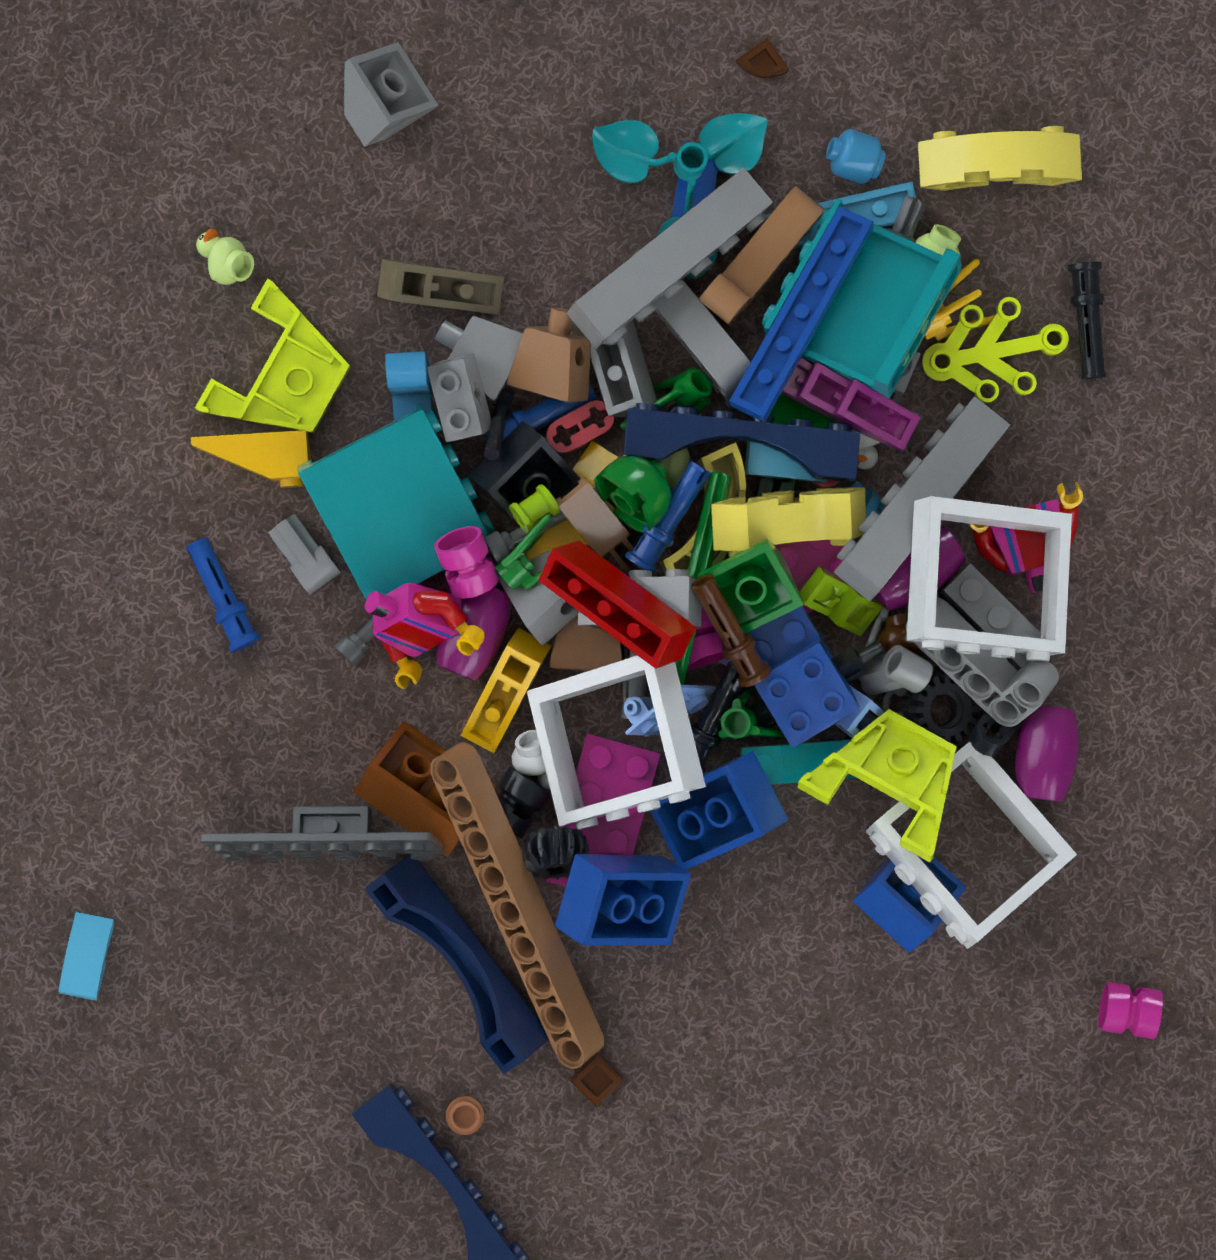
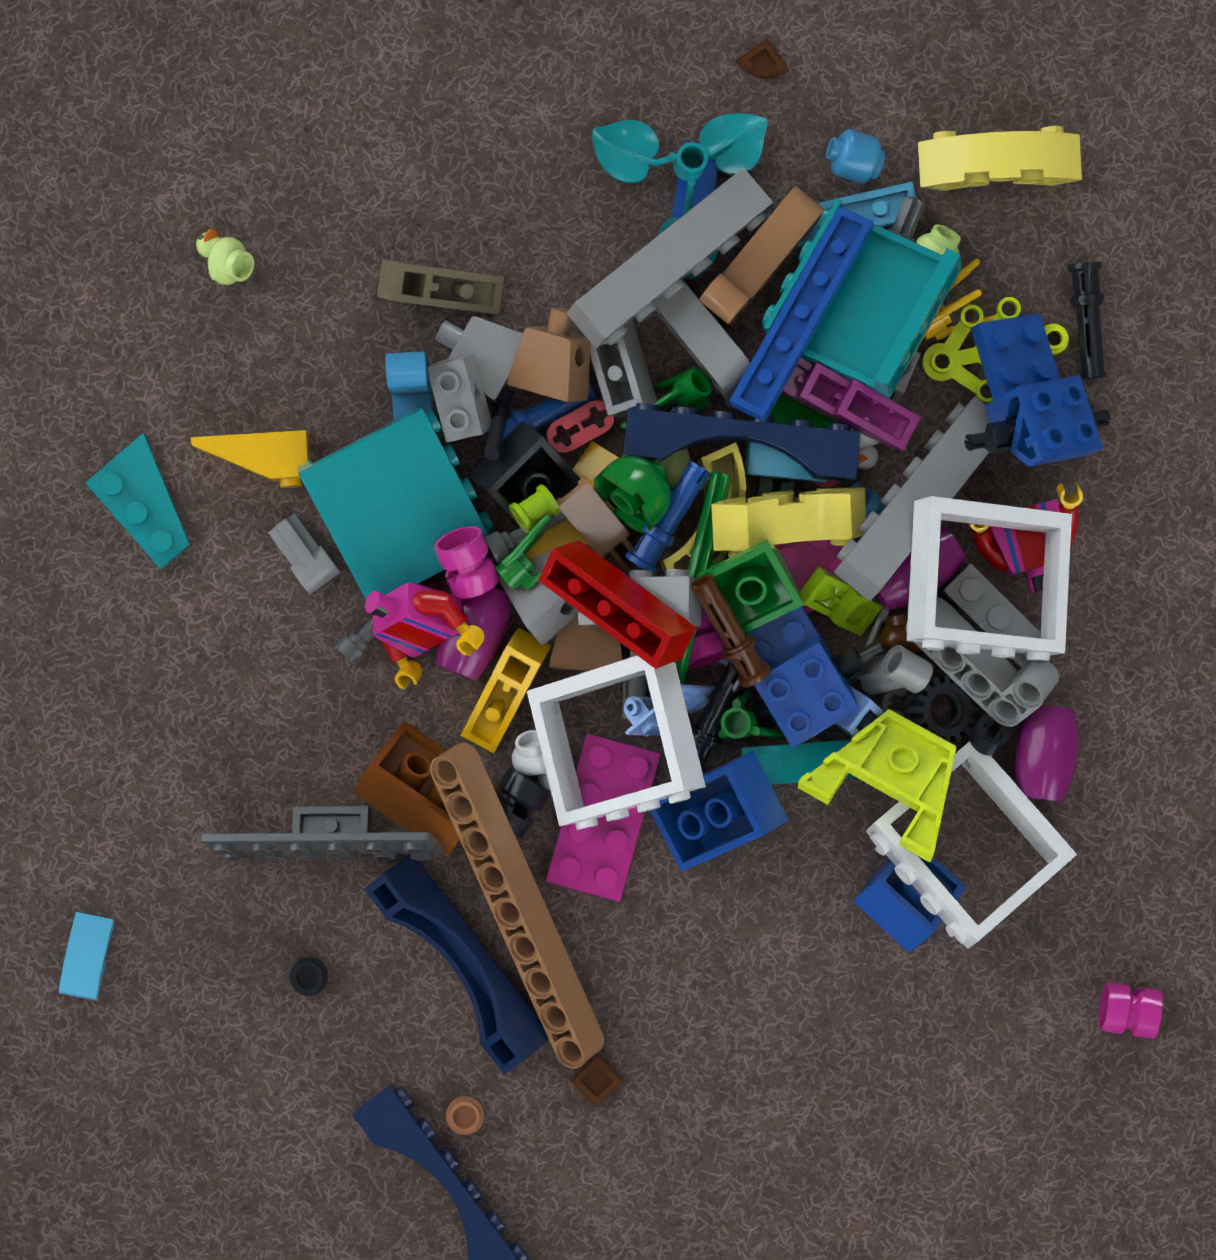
blue pin [186,537,262,653] -> none
neon yellow wing [195,278,351,434] -> none
light grey slope [344,42,439,147] -> none
black gear [523,825,589,880] -> none
blue brick [555,854,691,945] -> none
none -> teal wing [86,433,191,570]
none -> black plate [290,957,328,996]
none -> blue piece [964,313,1111,467]

